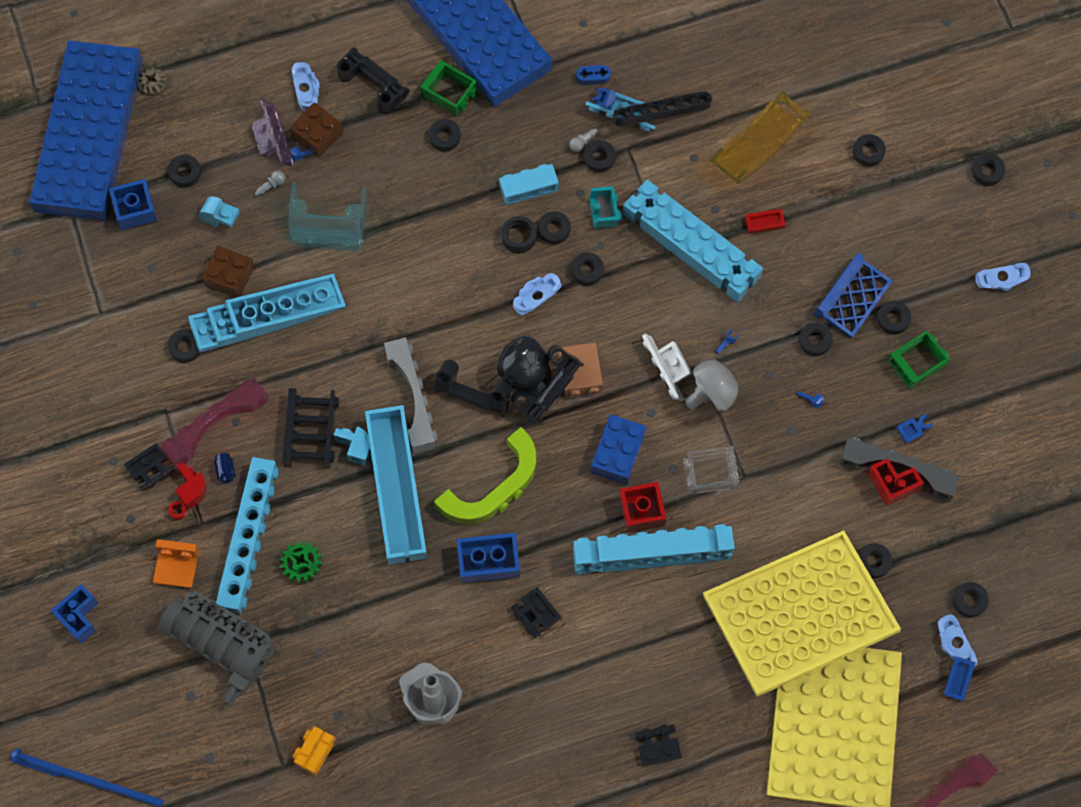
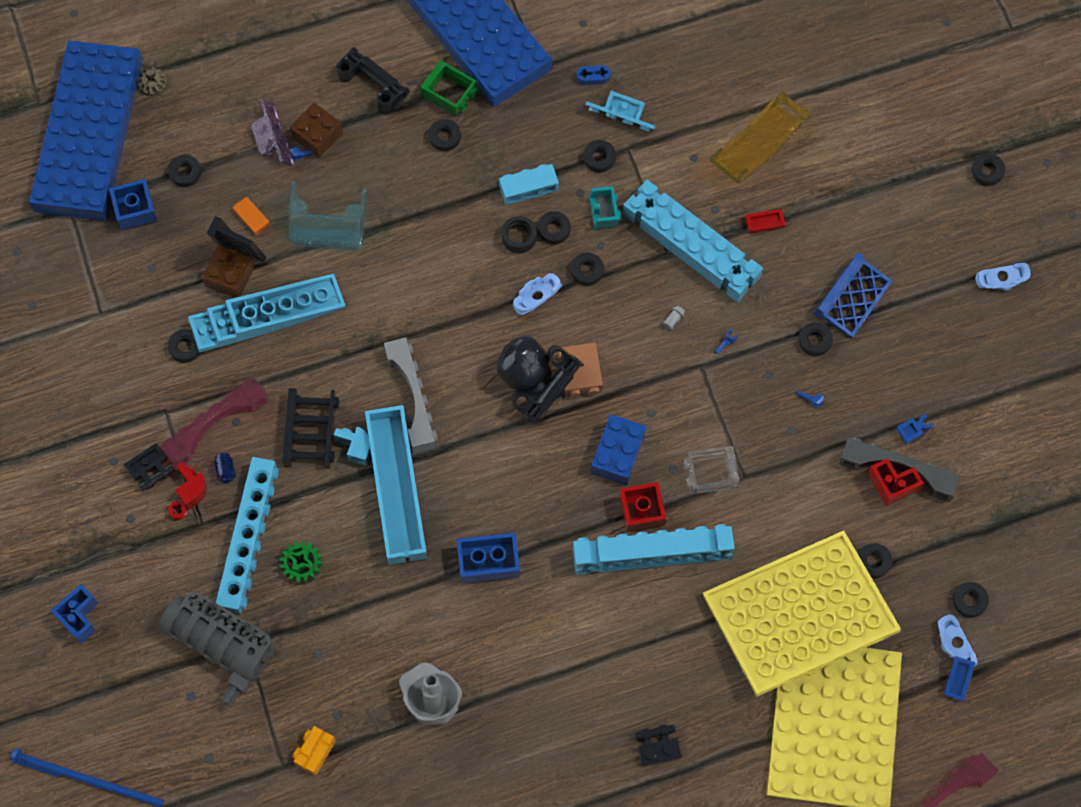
orange bracket [153,539,199,588] -> none
medium azure brick [199,197,240,228] -> none
light grey bar [255,171,286,196] -> none
light blue piece [292,62,320,111] -> none
black piece [433,360,512,417] -> none
lime arch [434,427,536,525] -> none
black plate [511,587,562,639] -> none
light grey bar [569,129,598,152] -> none
blue plate [592,87,617,109] -> none
black beam [612,91,712,127] -> none
white bracket [642,334,692,402] -> none
light grey piece [685,360,739,411] -> none
black tyre [852,134,886,167] -> none
black tyre [877,301,911,335] -> none
green window [888,331,950,390] -> none
none -> black fence [206,216,267,262]
none -> orange tile [232,197,270,236]
none -> light grey pin [663,306,685,330]

